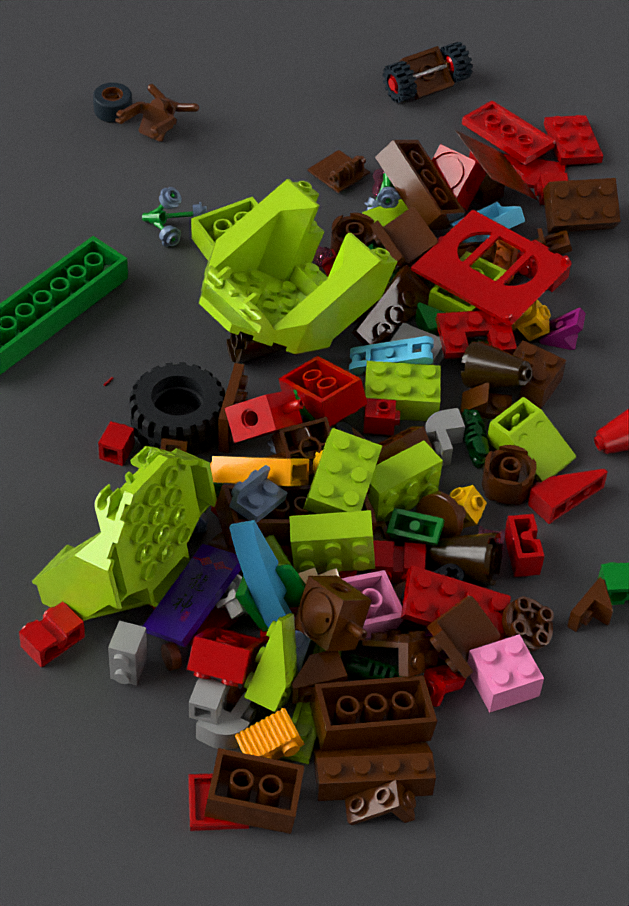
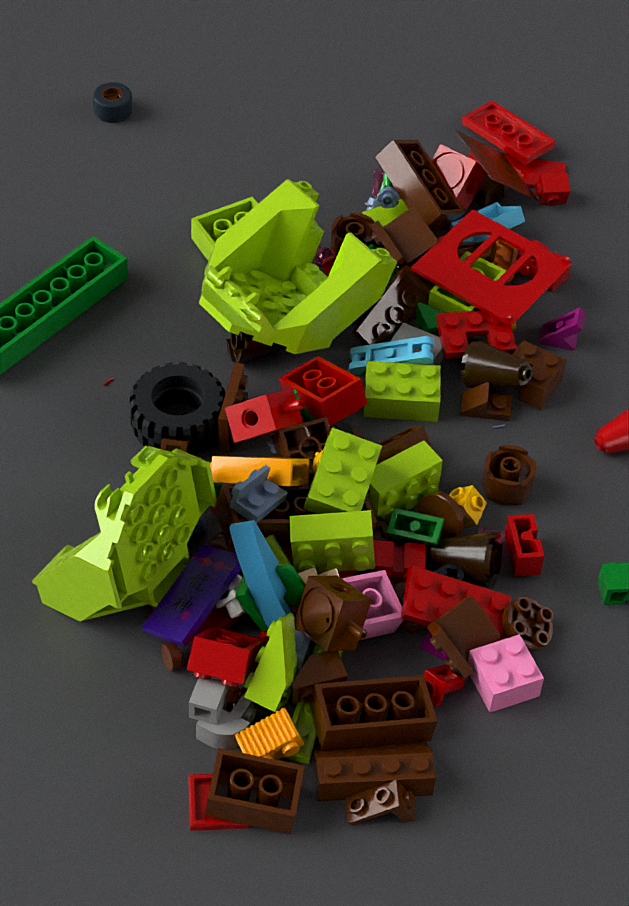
red brick [19,601,85,668] -> none
red brick [98,421,135,466] -> none
light grey brick [108,621,148,686] -> none
reddish brown piece [115,84,199,142] -> none
sand blue plant [142,187,207,247] -> none
reddish brown hinge [307,150,370,194] -> none
dark green hinge [344,654,416,680] -> none
reddish brown bracket [362,629,438,677] -> none
red brick [363,398,400,435] -> none
plate [382,42,473,103] -> none
light grey brick [425,408,465,466] -> none
dark green hinge [462,409,490,468] -> none
lime slope [487,397,576,482] -> none
yellow brick [516,299,551,342] -> none
red slope [528,469,608,524] -> none
reddish brown bracket [535,228,573,255] -> none
reddish brown brick [543,178,621,233] -> none
red plate [544,115,603,165] -> none
reddish brown slope [567,577,613,632] -> none

